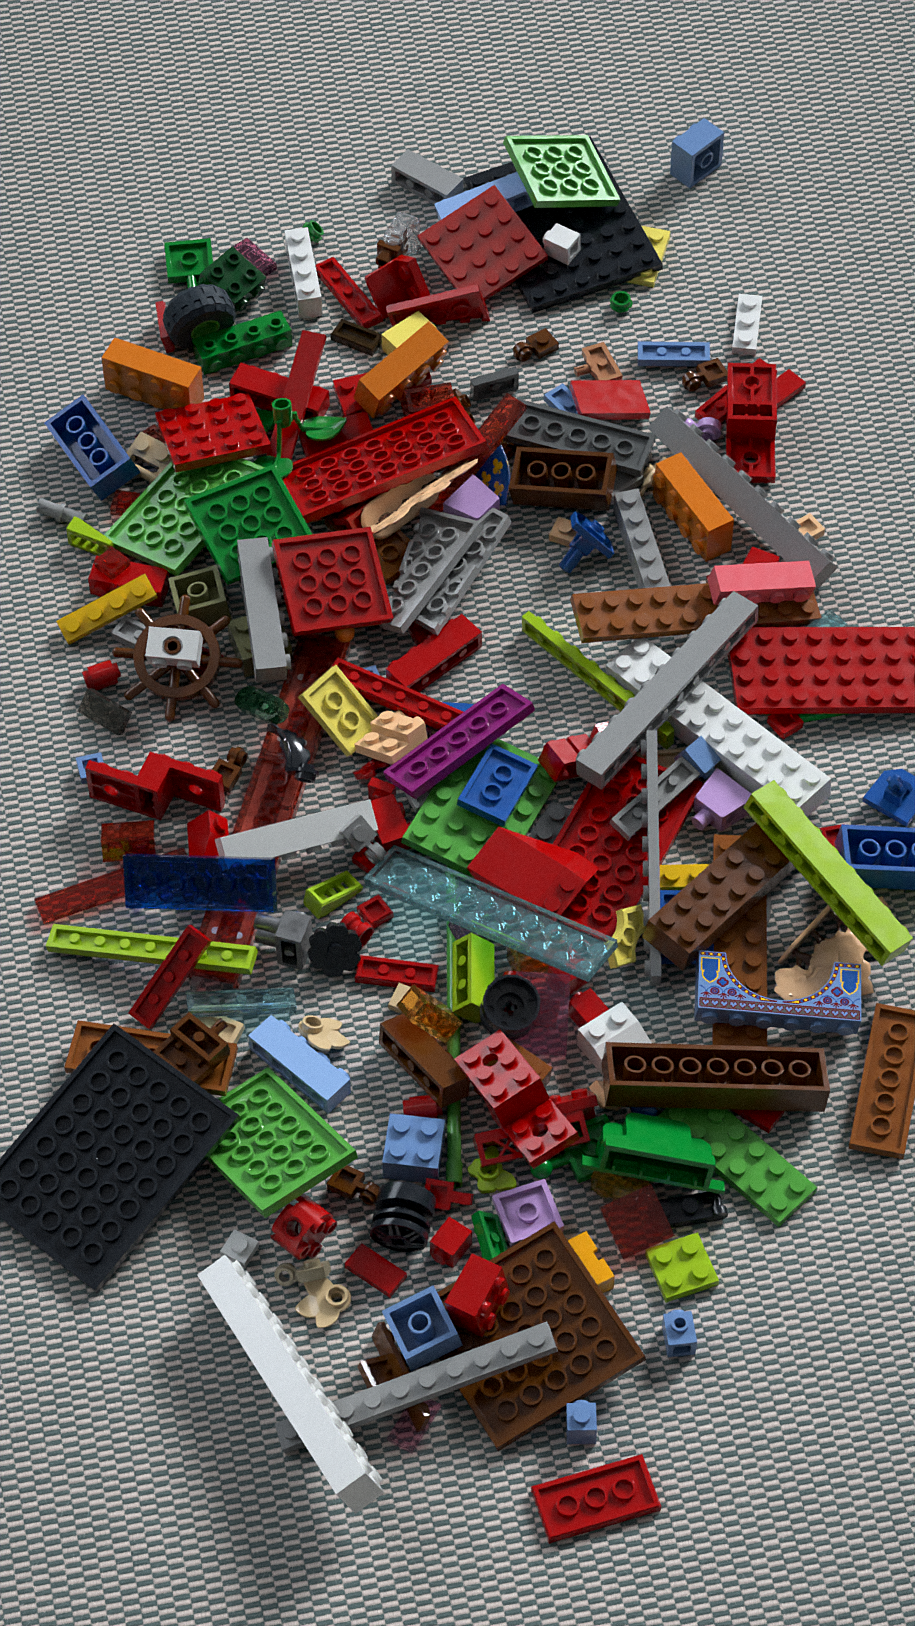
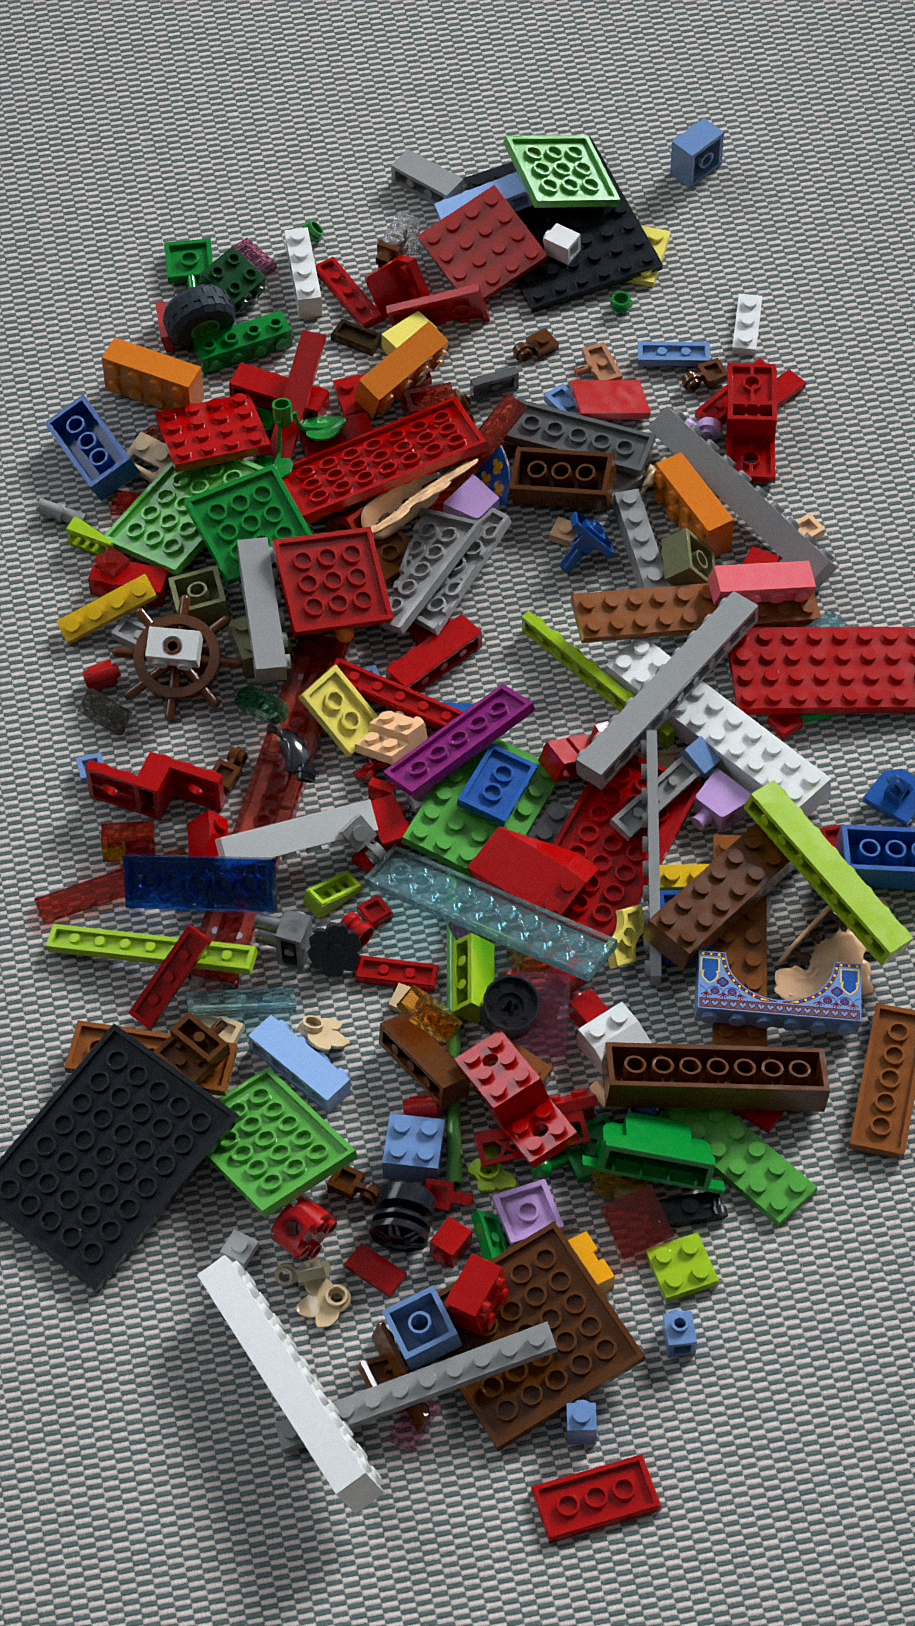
none -> olive brick [661,528,716,586]

